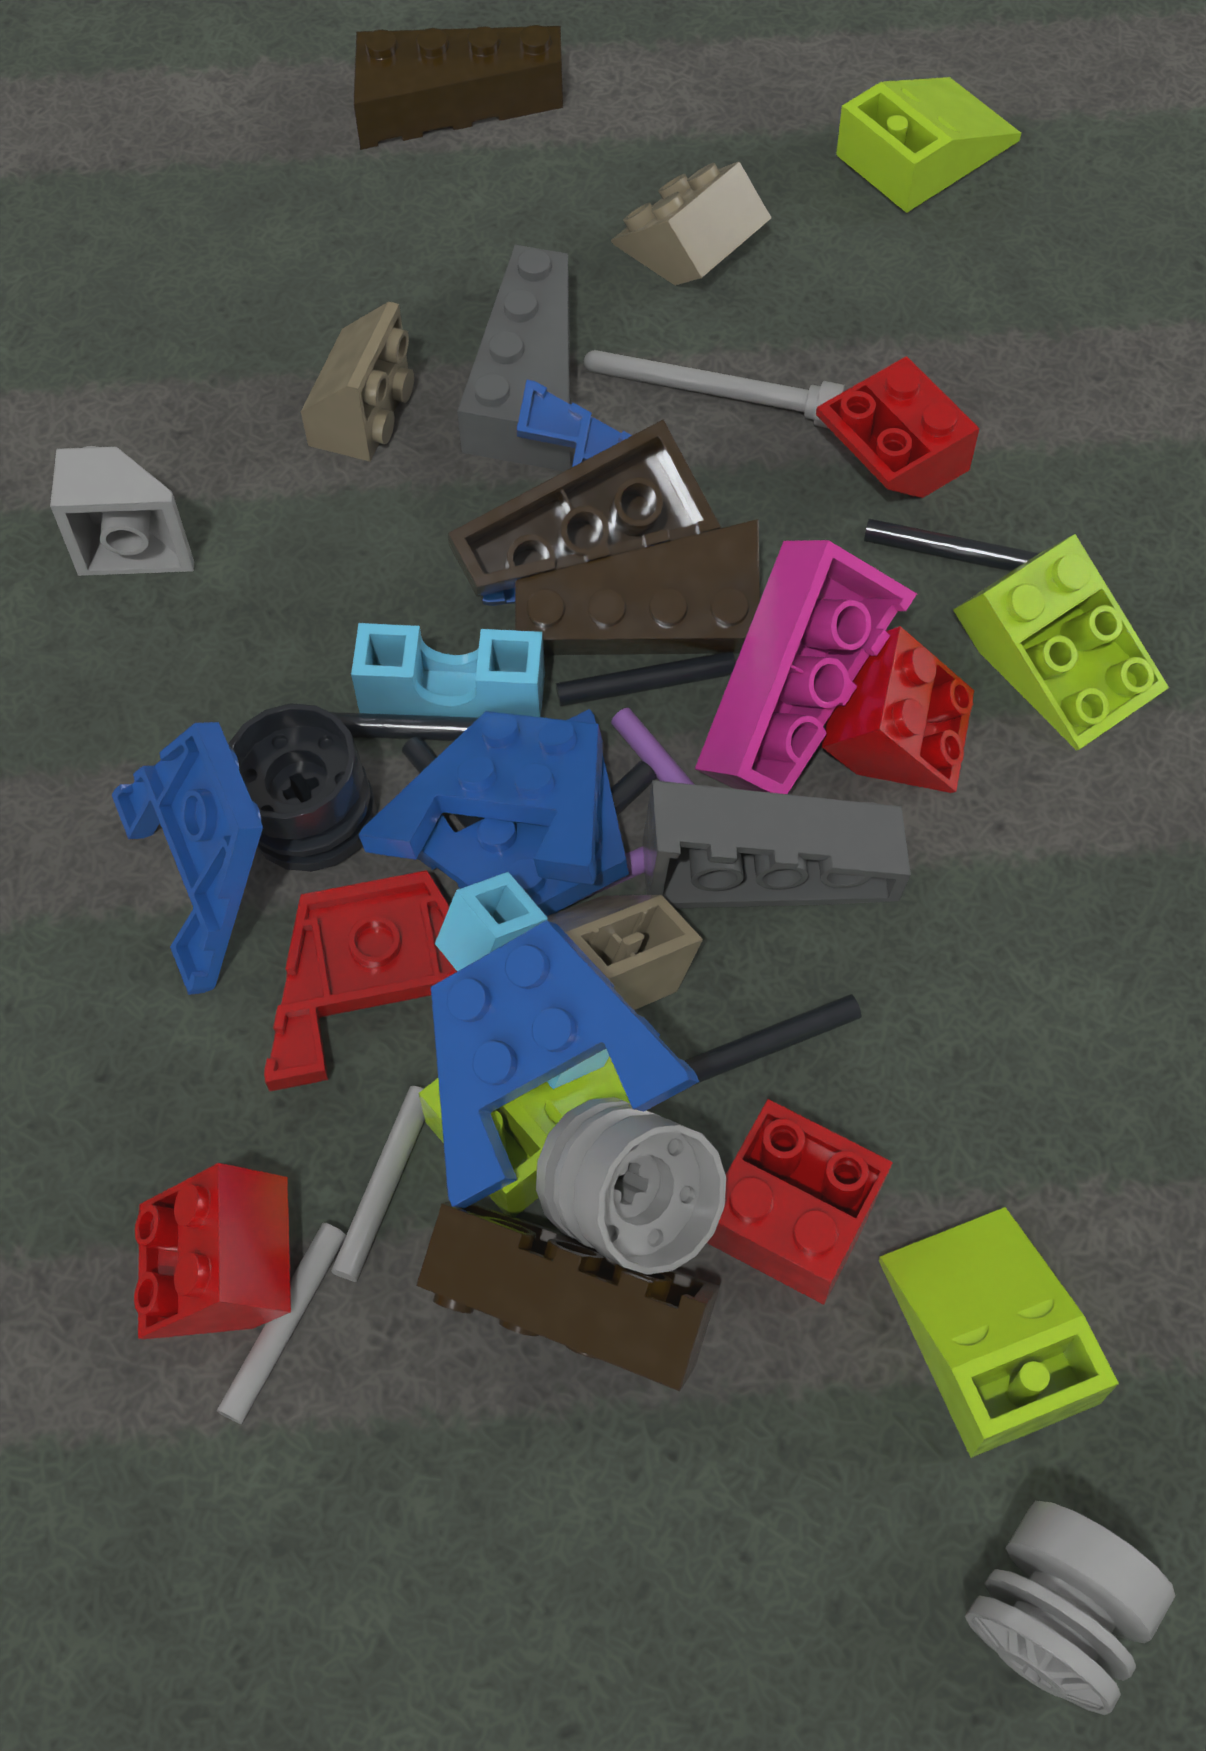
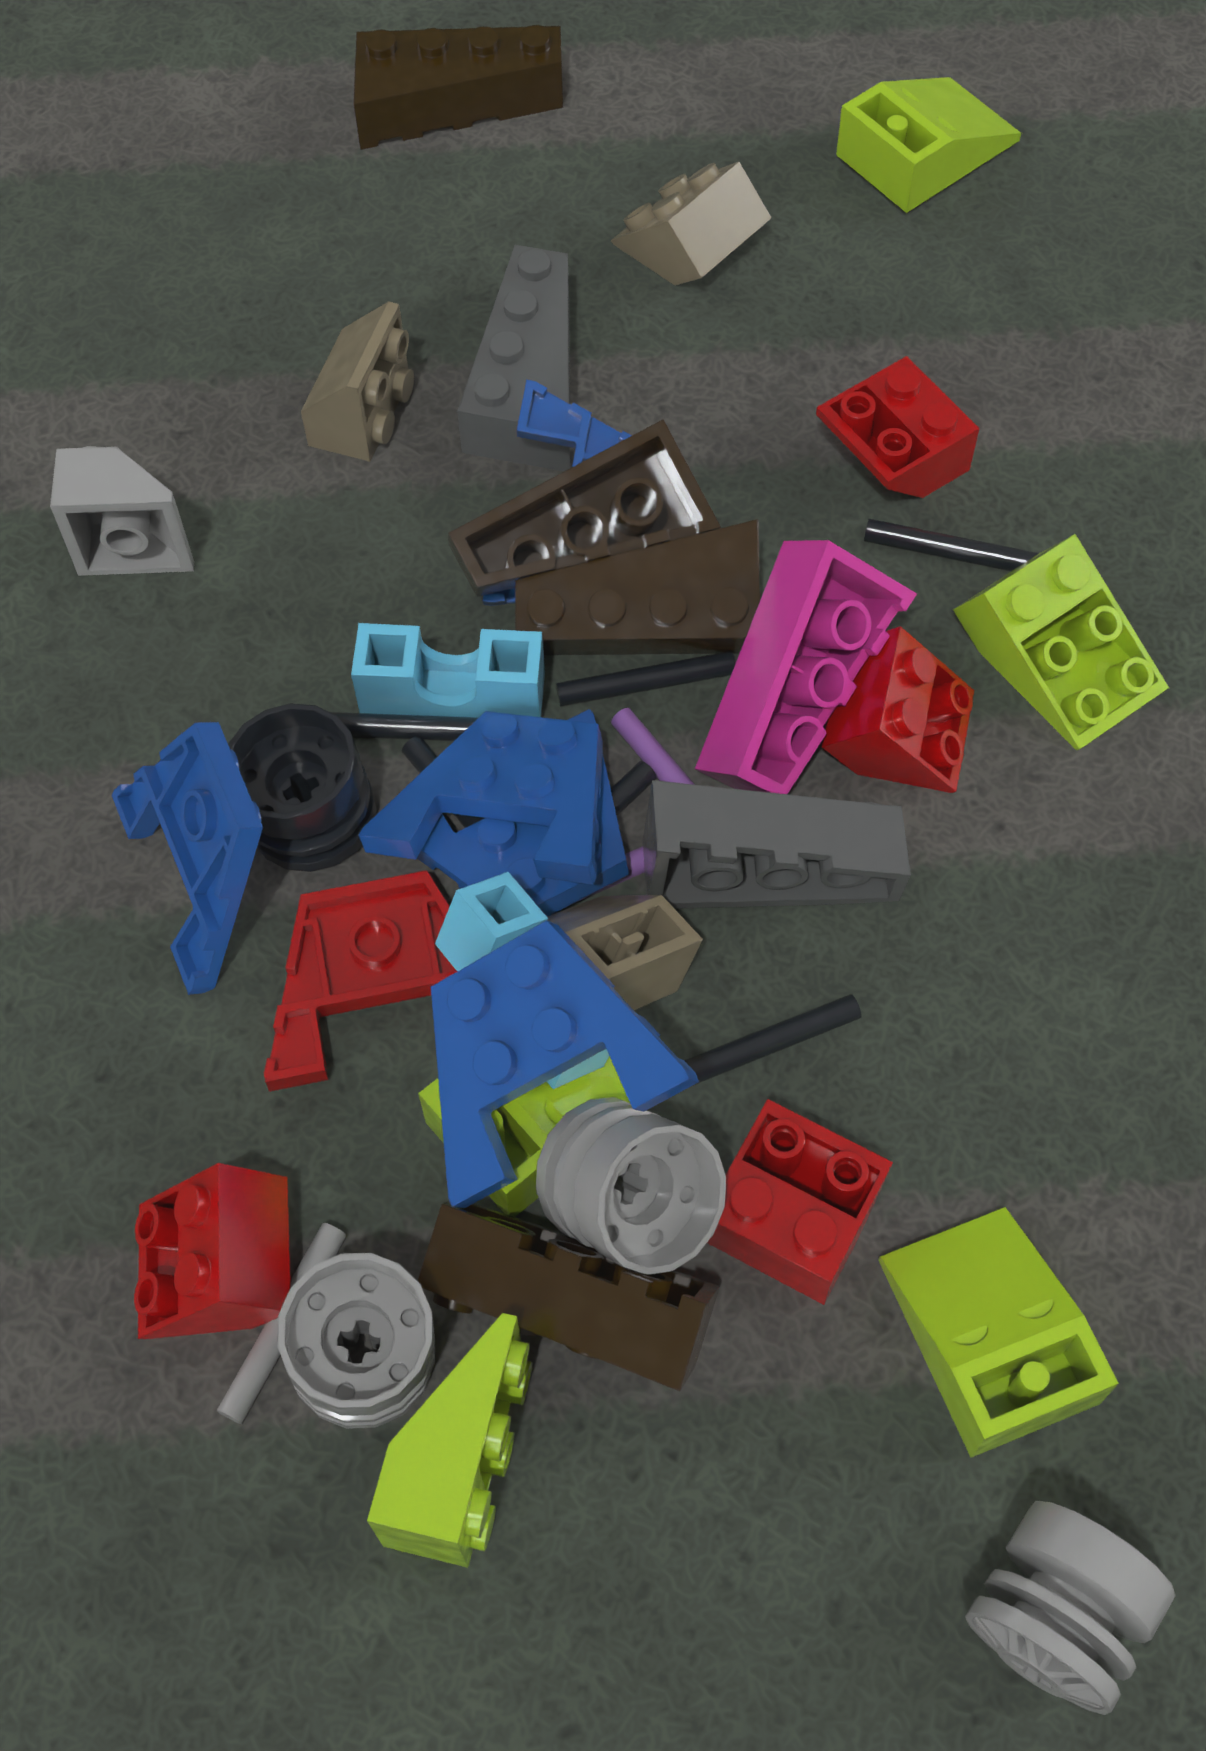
light grey bar [331,1086,425,1282] -> none
light grey piece [584,350,846,429] -> none
none -> light grey wheel [277,1253,435,1429]
none -> lime slope [367,1313,533,1568]

